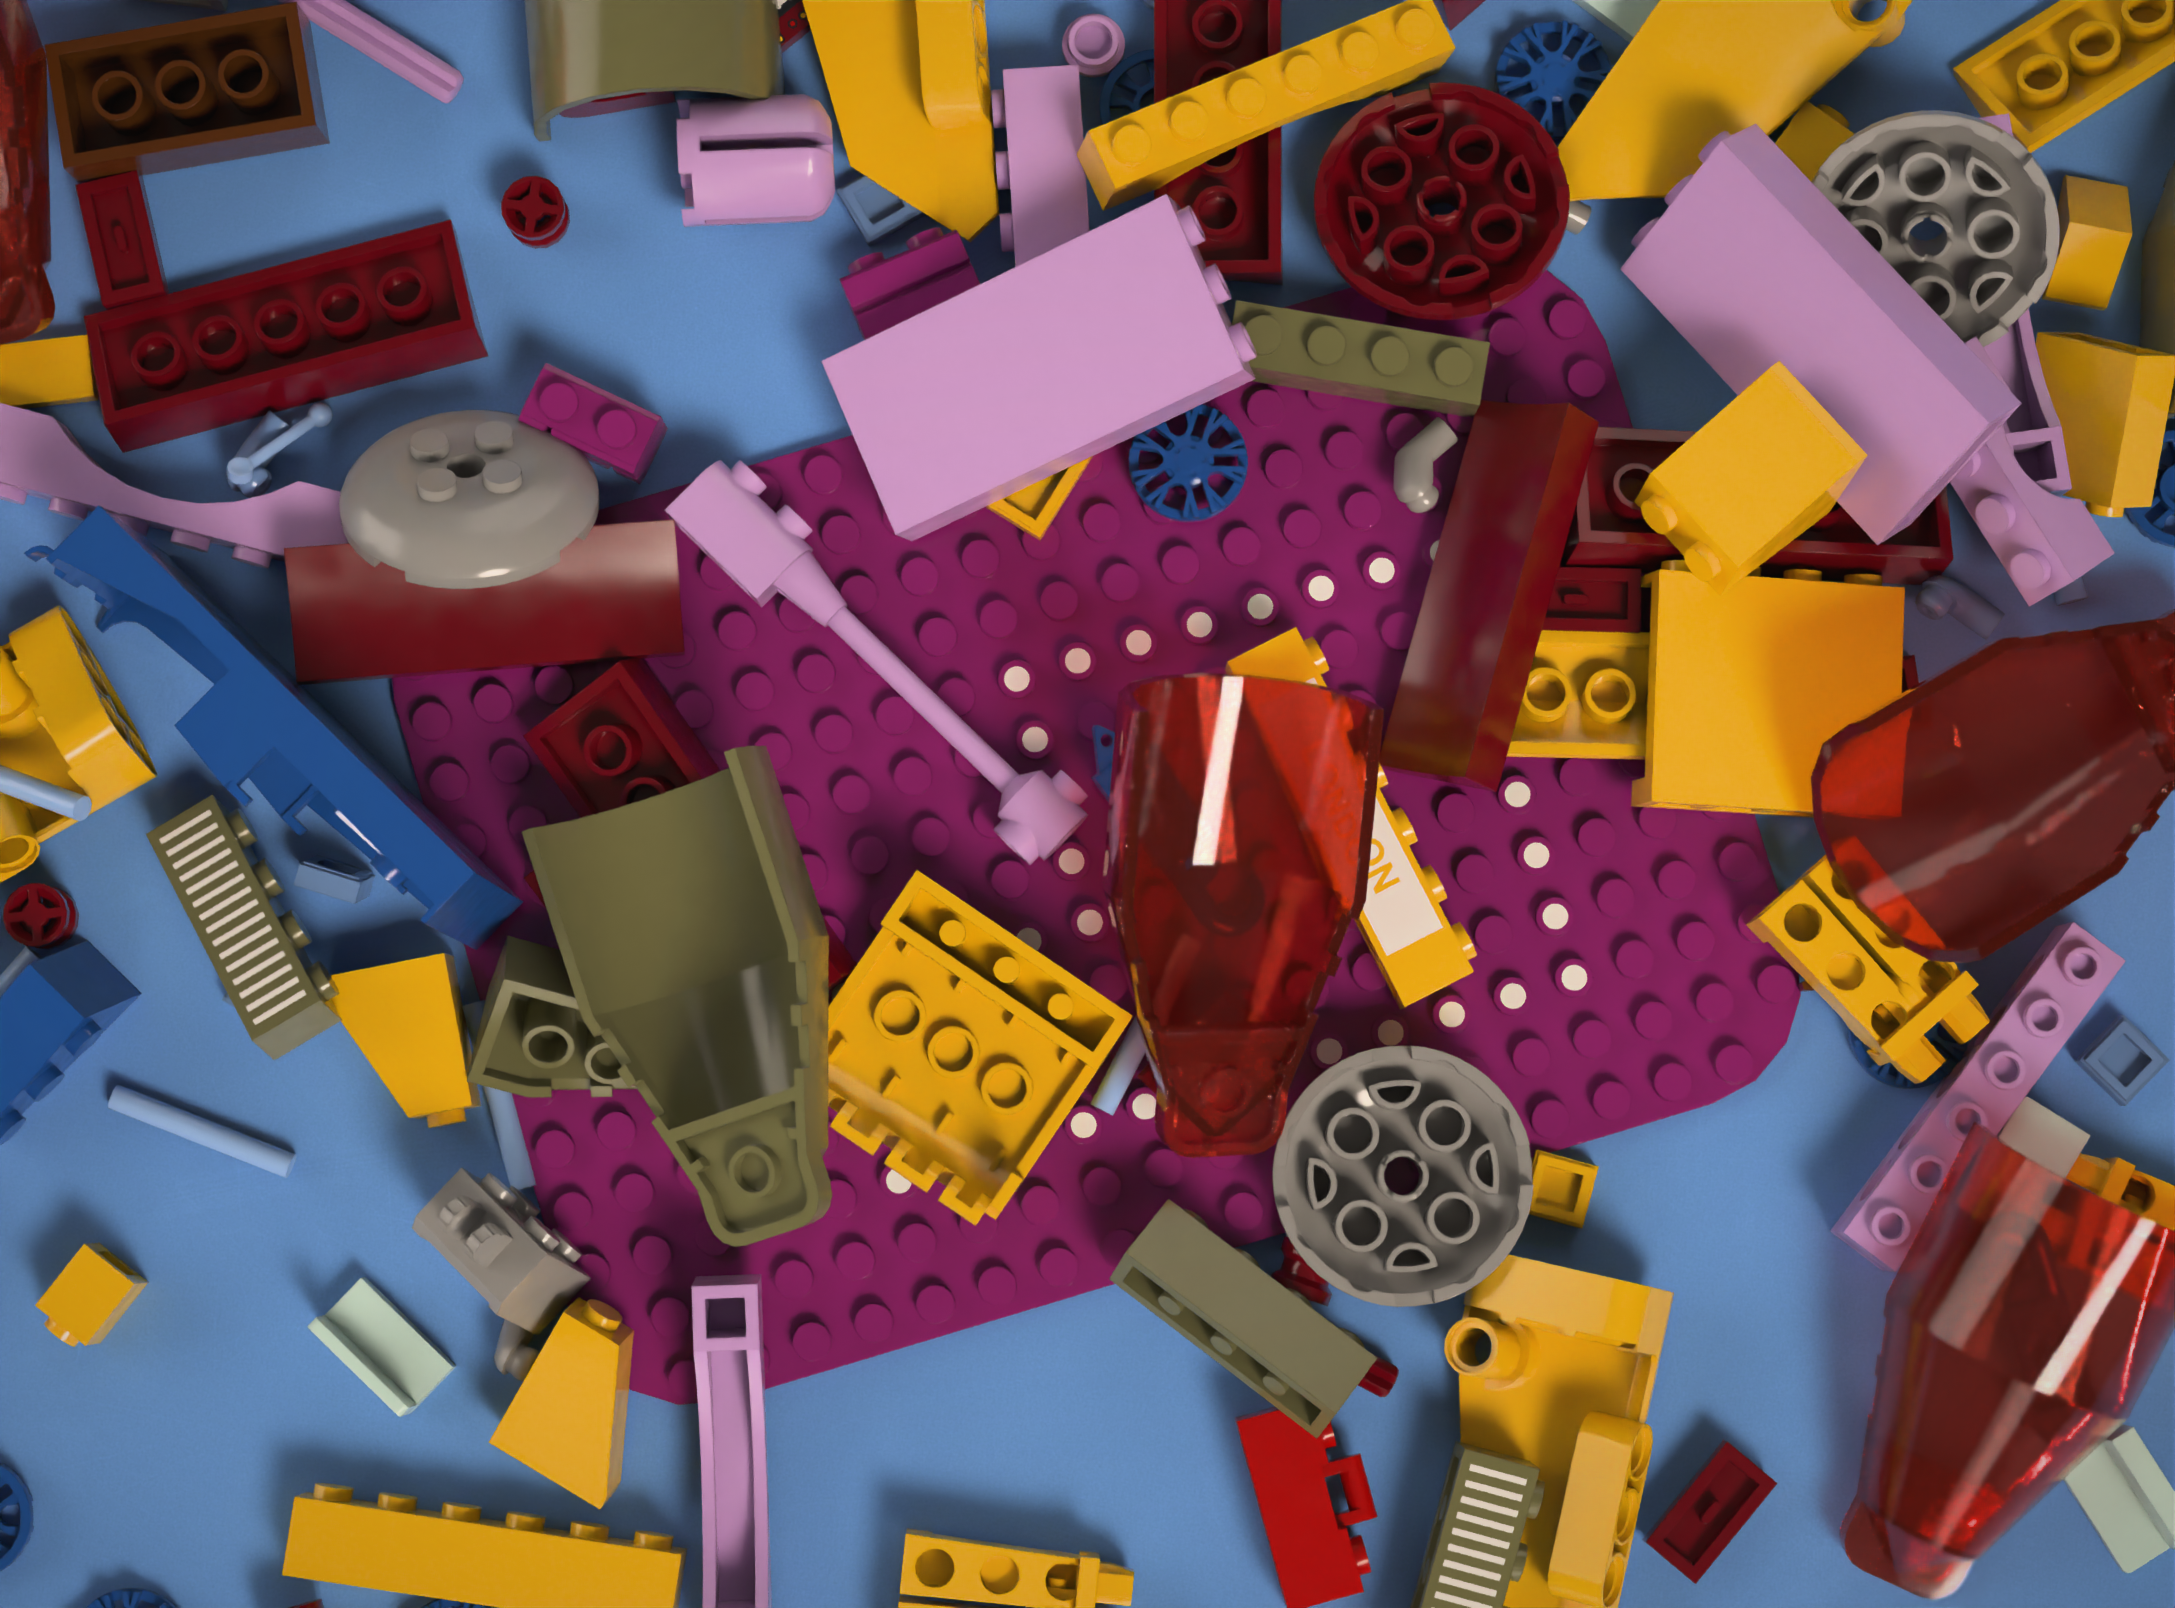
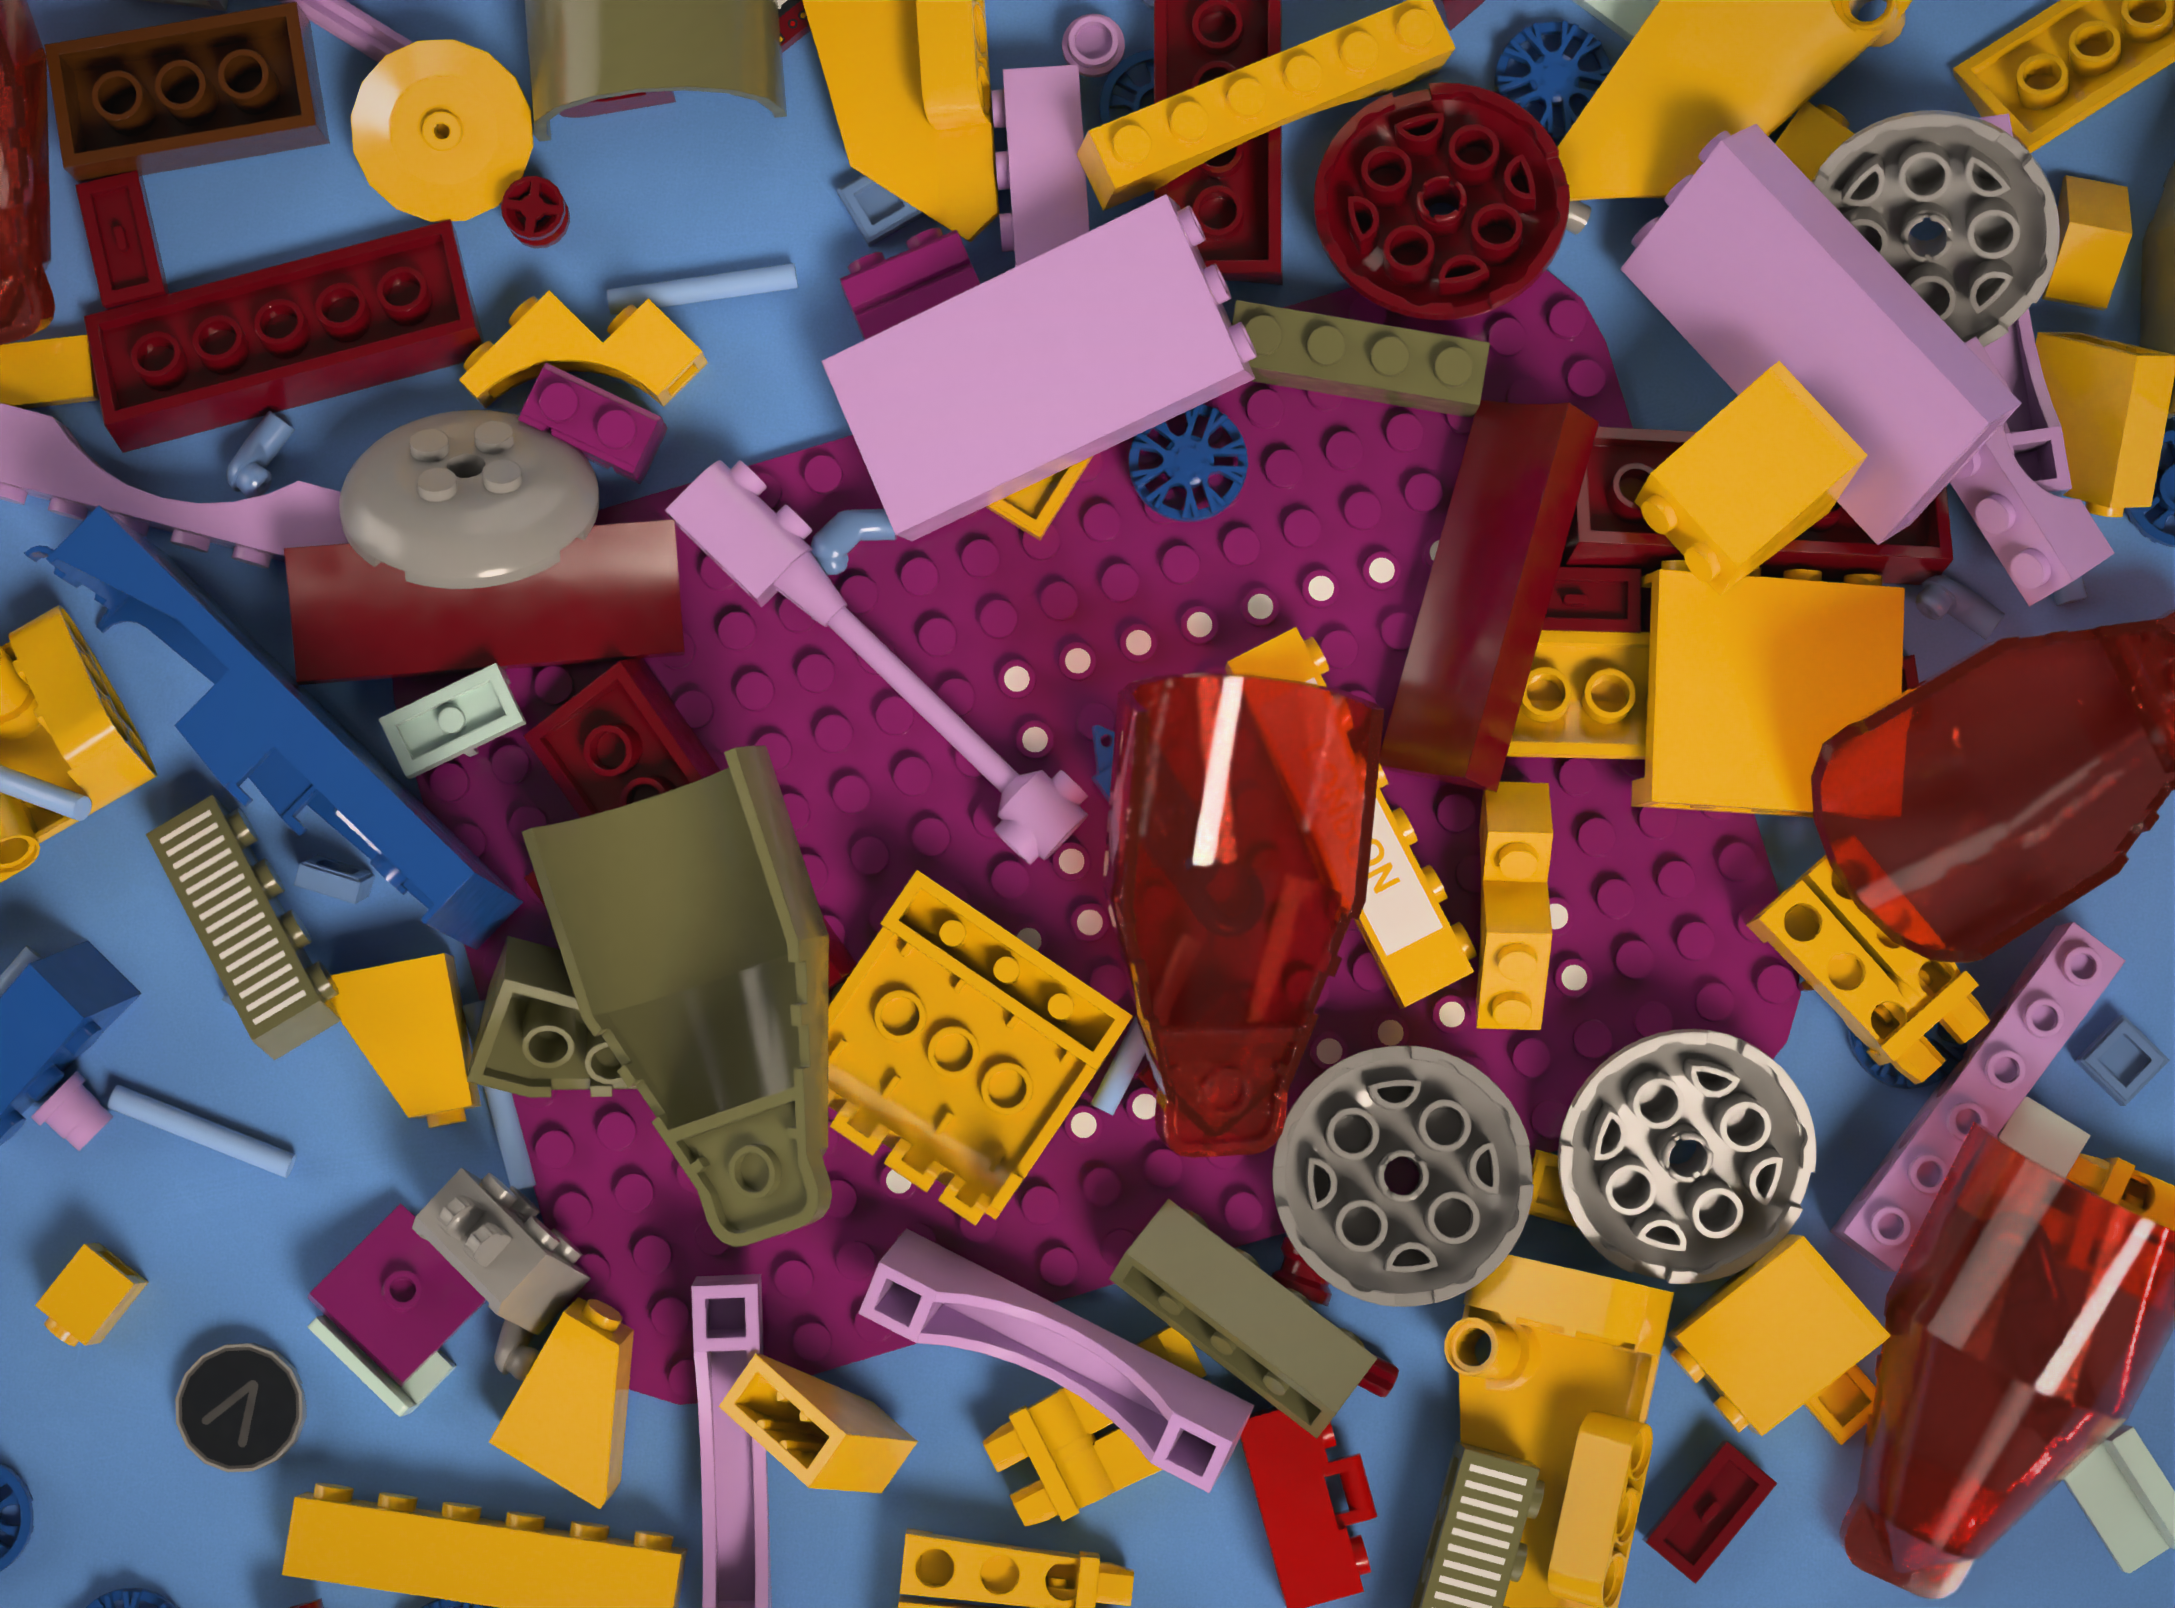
dark red wheel [3,883,79,949] -> none
light blue hinge [227,402,333,484] -> none
lavender cylinder [676,94,835,227] -> none
light grey arm [1394,417,1458,513] -> none
none -> lavender piece [31,1071,113,1151]
none -> black tile [175,1343,307,1472]
none -> magenta plate [308,1203,487,1387]
none -> yellow piece [351,39,534,222]
none -> light aqua panel [379,663,527,779]
none -> yellow arch [459,290,708,409]
none -> light blue bar [607,263,798,315]
none -> yellow slope [718,1353,918,1493]
none -> medium blue arm [811,509,897,575]
none -> lavender arch [858,1228,1255,1493]
none -> yellow hips [982,1325,1211,1527]
none -> yellow arch [1475,782,1553,1030]
none -> light grey brick [1558,1029,1817,1284]
none -> yellow slope [1667,1234,1891,1436]
none -> tile [1803,1364,1889,1445]

